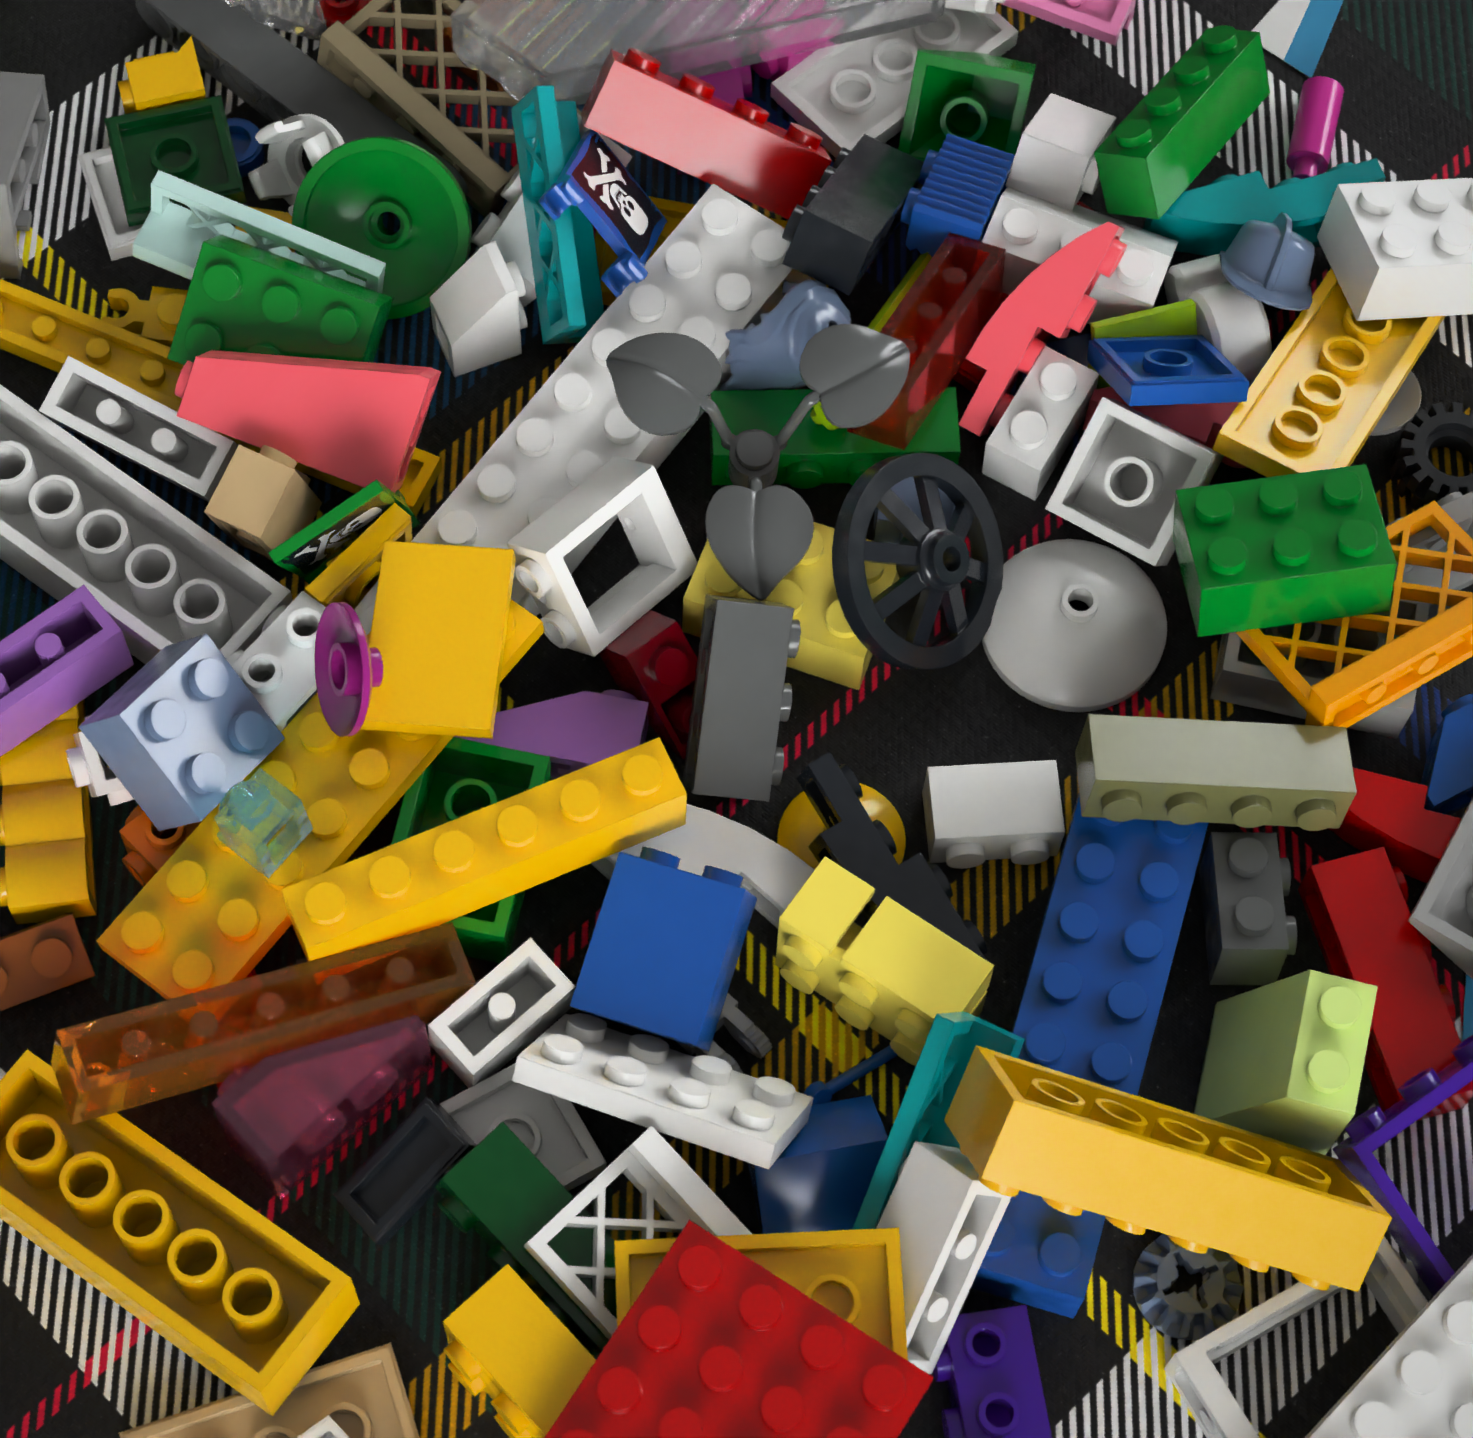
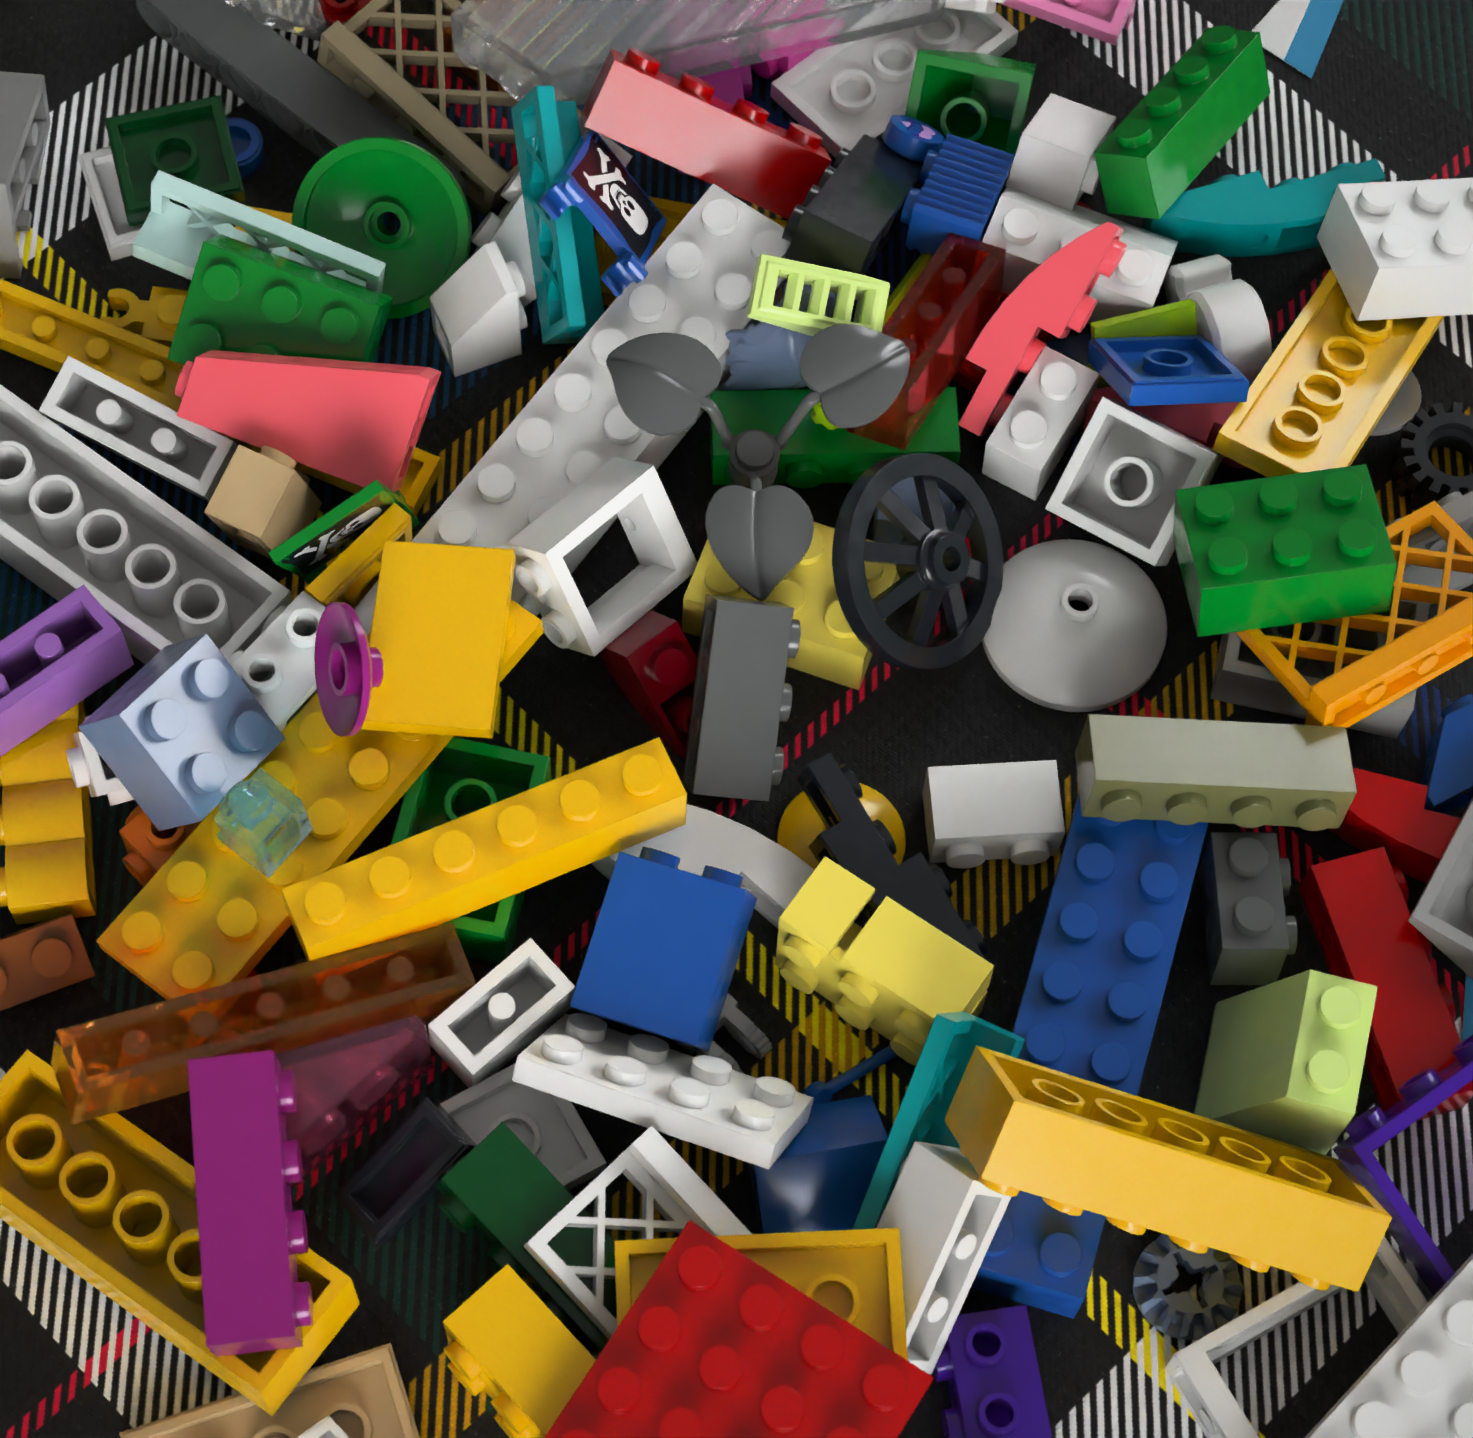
yellow window [117,36,206,114] -> none
white piece [248,114,345,216] -> none
medium lavender slope [454,690,649,780] -> none
sand blue piece [1219,212,1315,311] -> none
dark pink cylinder [1286,76,1344,180] -> none
none -> magenta brick [187,1050,314,1357]
none -> yellowish green slope [746,254,890,336]
none -> blue tile [882,115,945,163]

